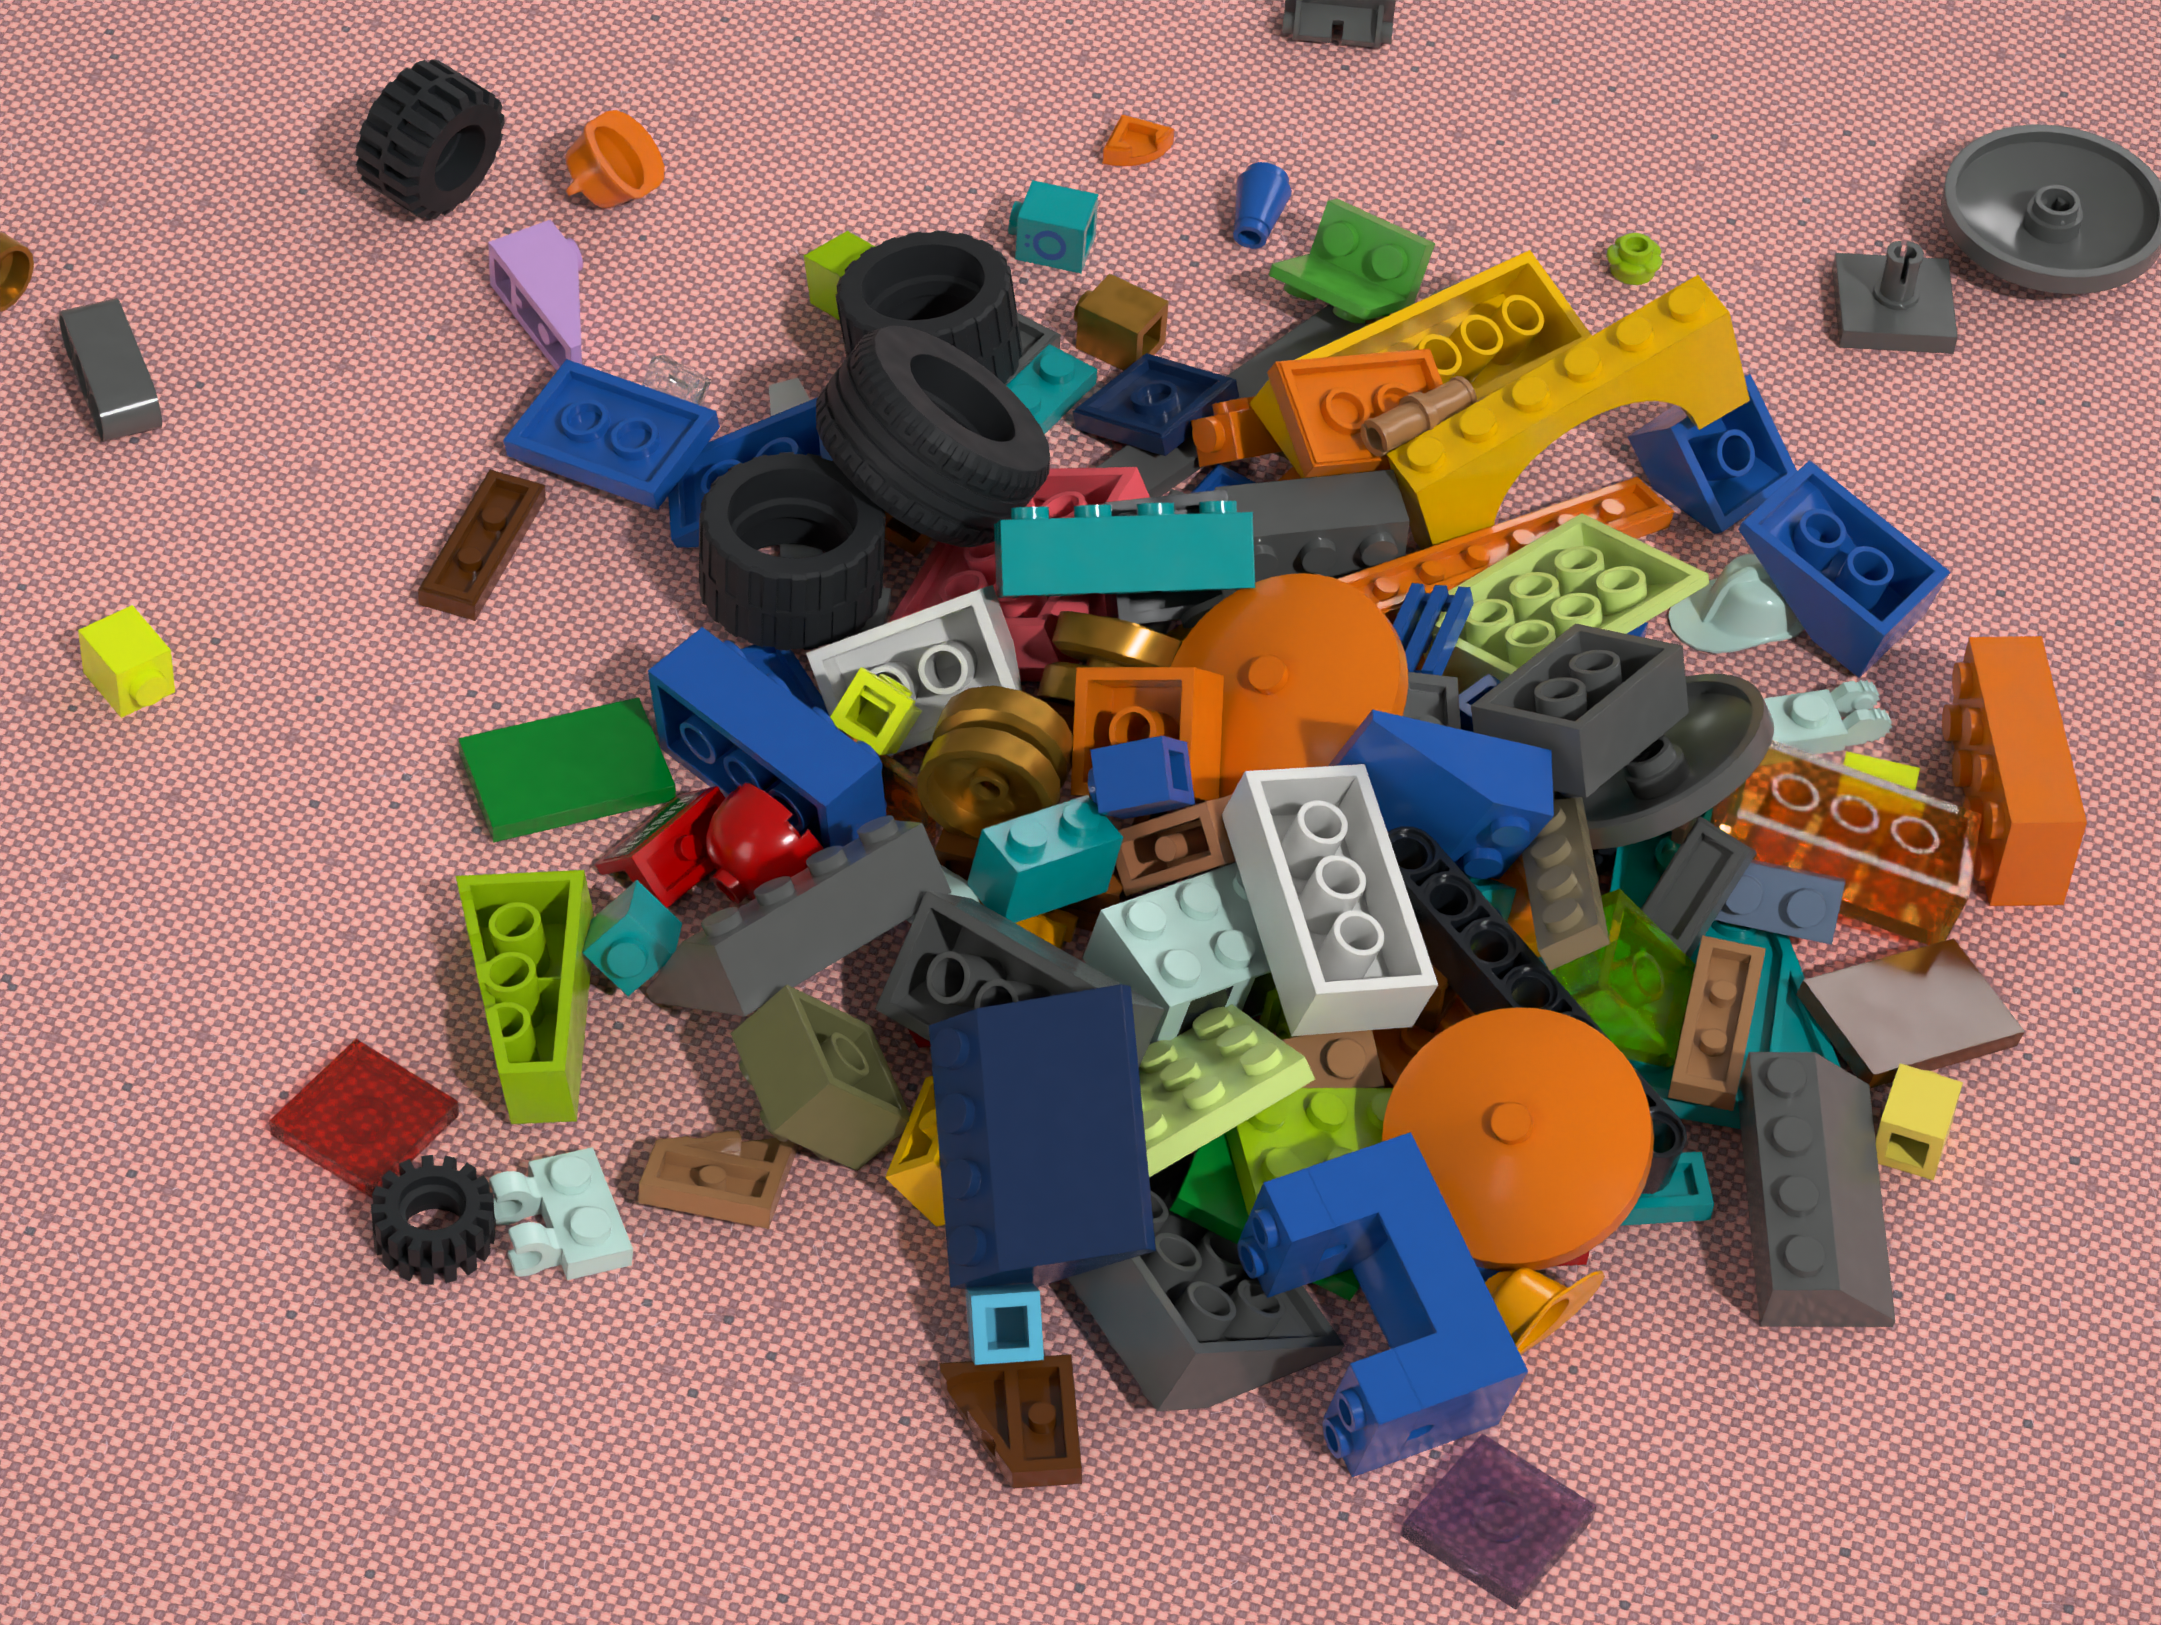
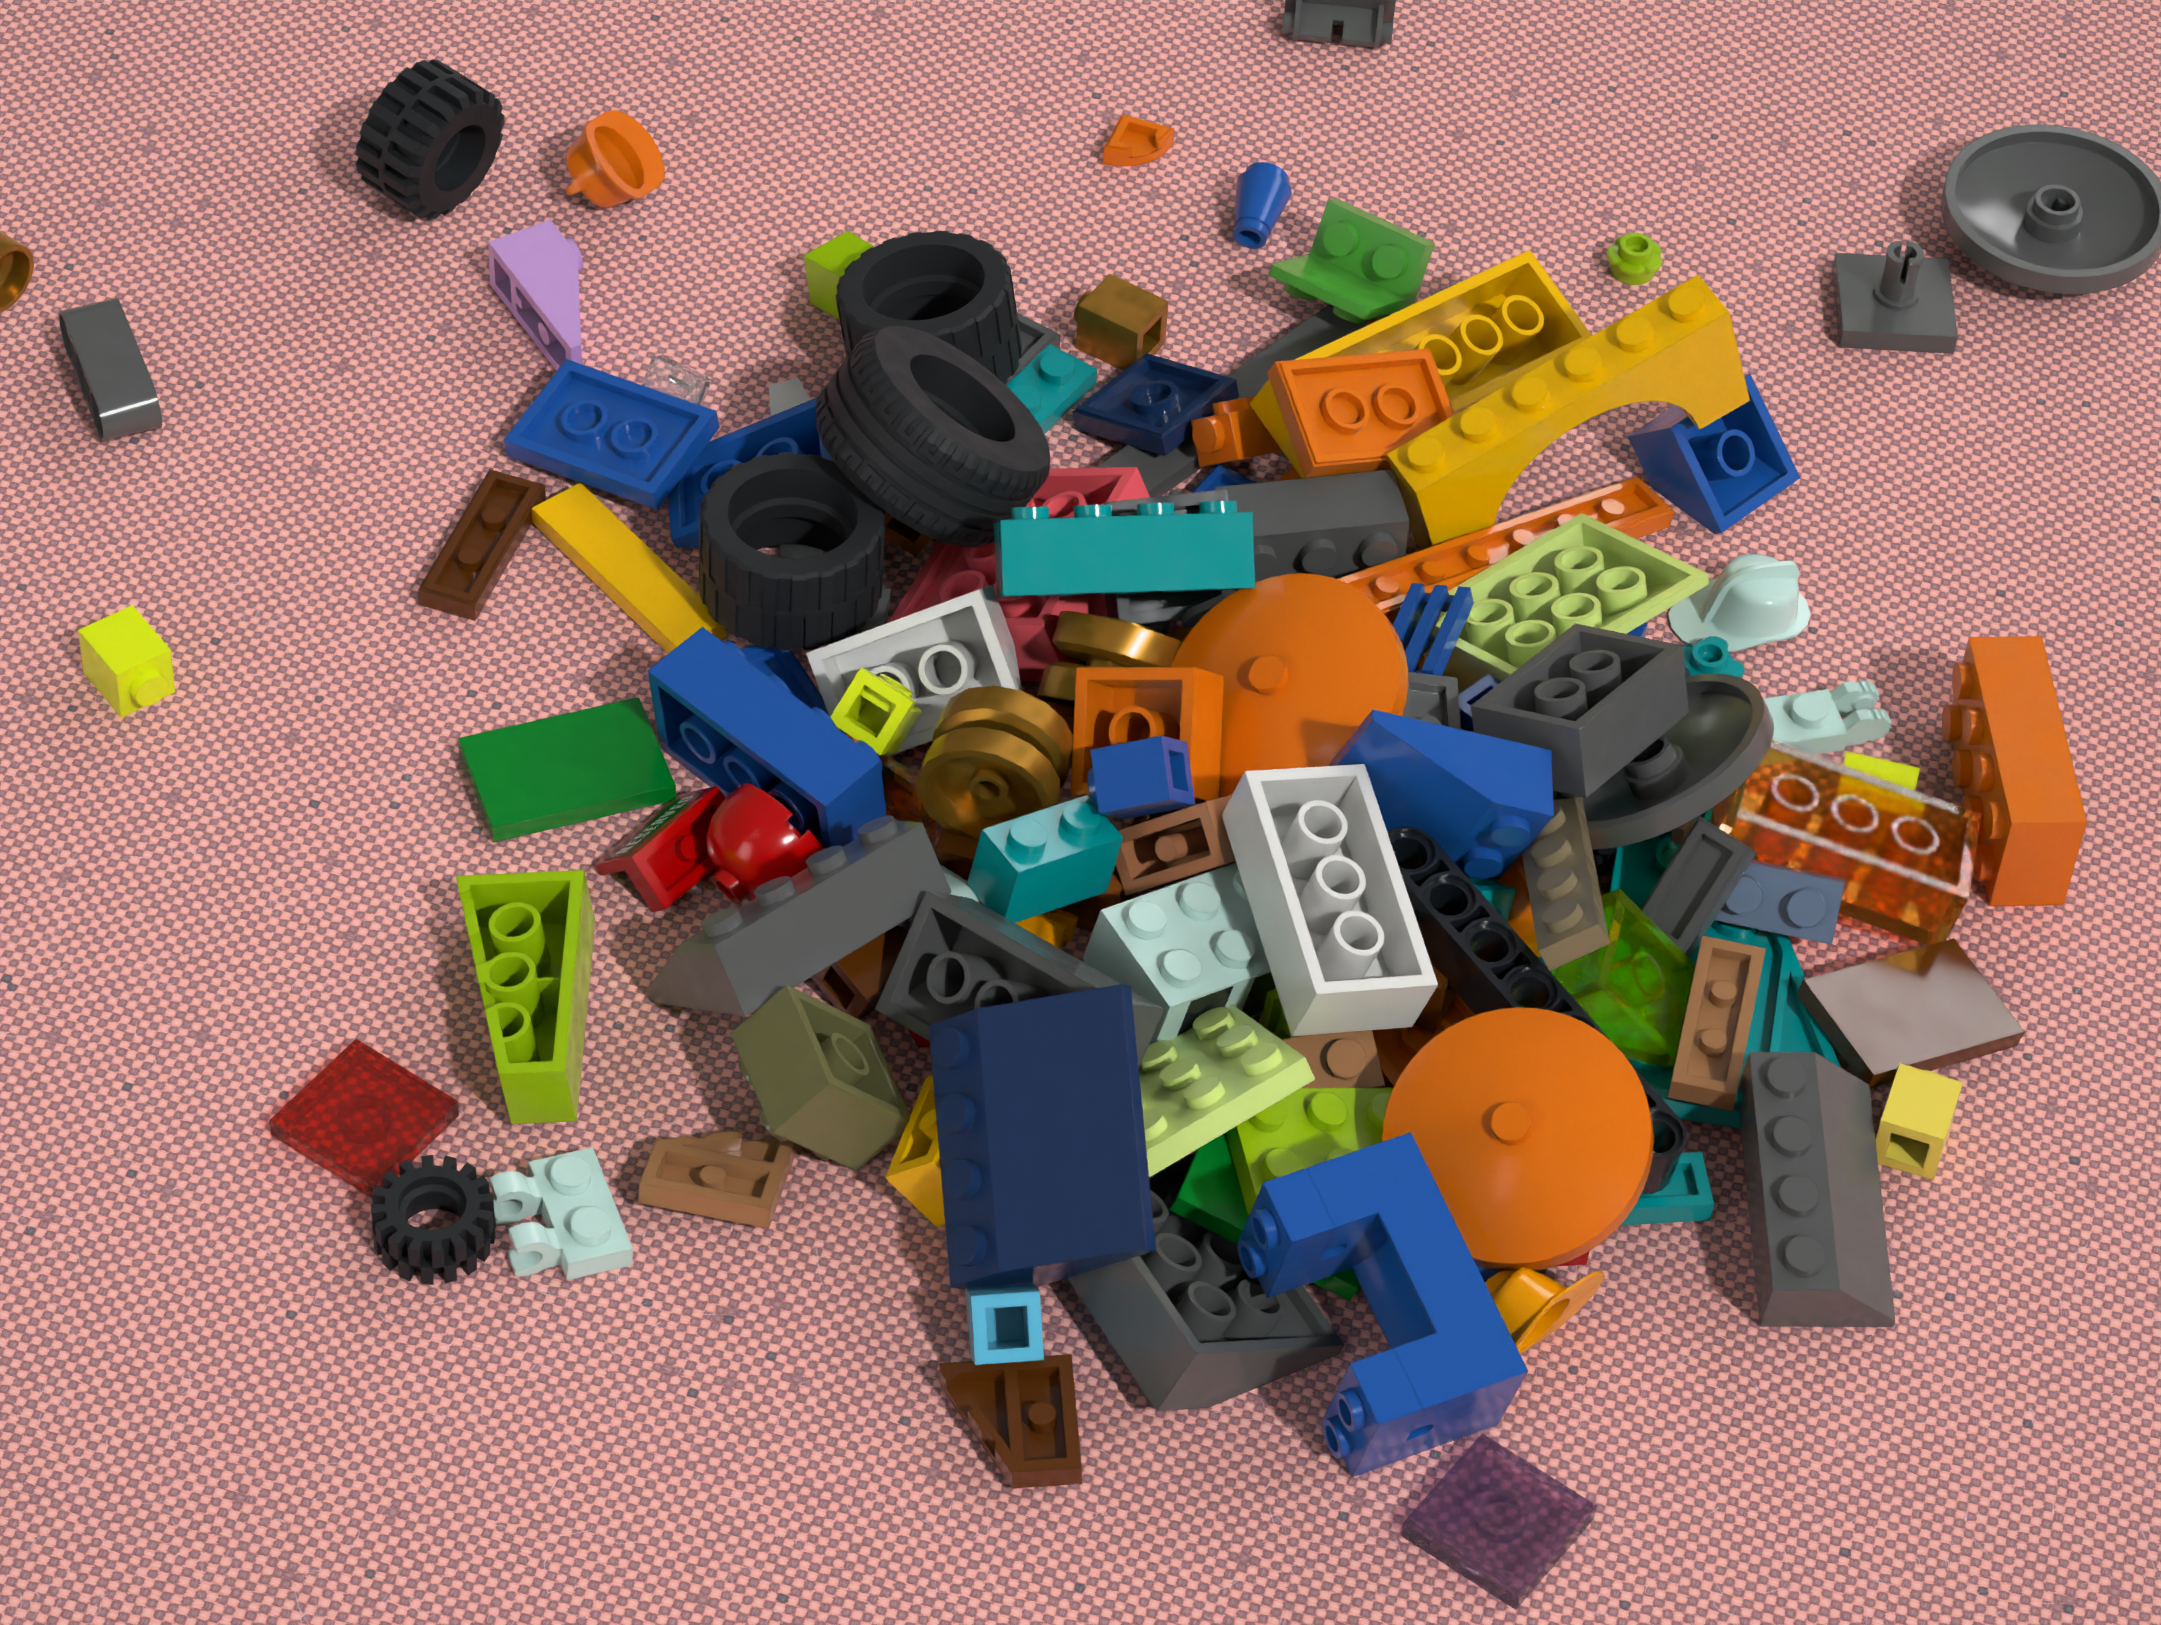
teal brick [582,880,683,996] -> none
teal brick [1008,180,1099,274] -> none
medium nougat pin [1361,376,1477,457] -> none
blue slope [1738,460,1951,678] -> none
none -> yellow tile [532,482,727,654]
none -> reddish brown brick [811,925,908,1020]
none -> teal plate [1683,636,1744,678]

